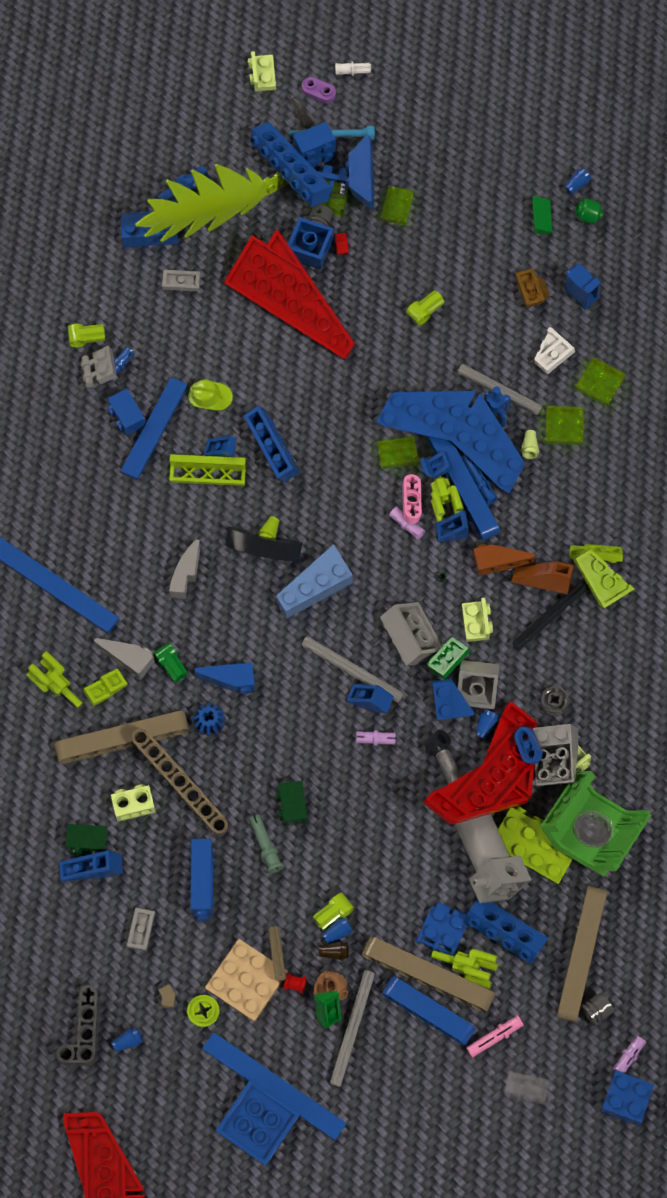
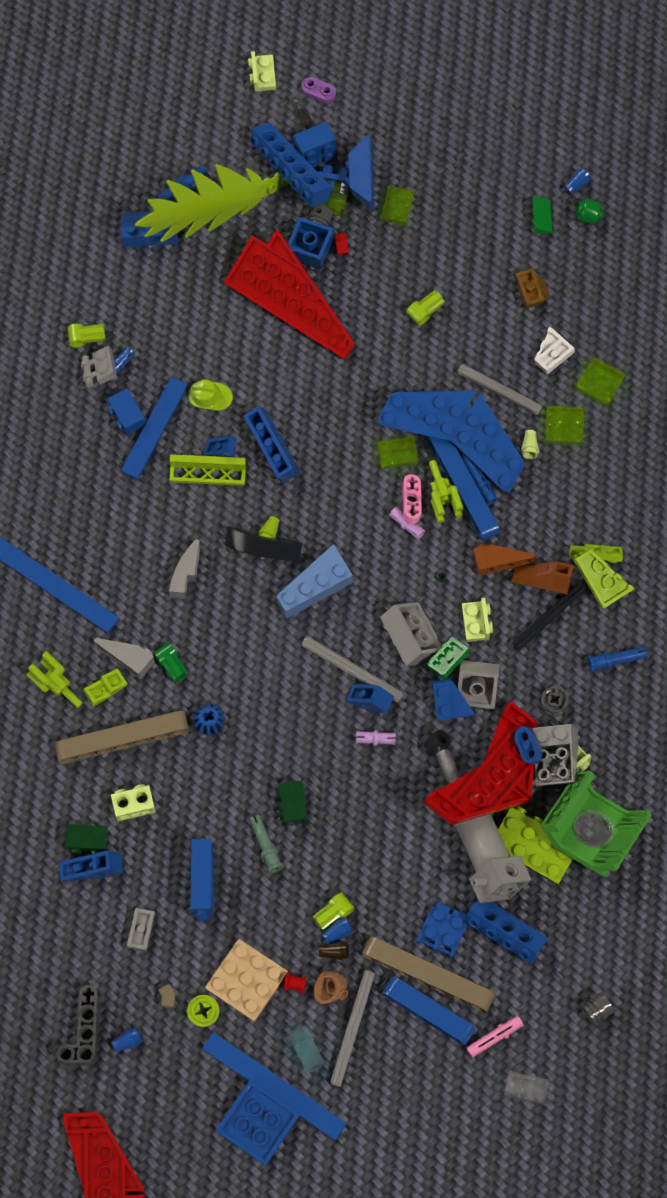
dark tan beam [132,728,228,836] -> none
light grey plate [162,270,201,291] -> none
blue slope [195,663,255,694] -> none
dark tan axle [268,926,286,981] -> none
dark azure piece [288,126,375,140] -> none
green slope [314,991,342,1029] -> none
white axle [335,61,371,76] -> none
blue bracket [420,451,453,479] -> none
lime plant [431,949,498,989] -> none
blue slope [436,510,468,542] -> none
blue cone [475,709,499,740] -> none
blue plant [484,386,510,428] -> none
dark tan beam [557,886,607,1022] -> none
blue hips [565,263,601,310] -> none
blue brick [601,1070,654,1127] -> none
lavender pin [613,1035,646,1073] -> none
none -> clear light blue brick [288,1025,324,1074]
none -> blue pin [587,646,647,673]

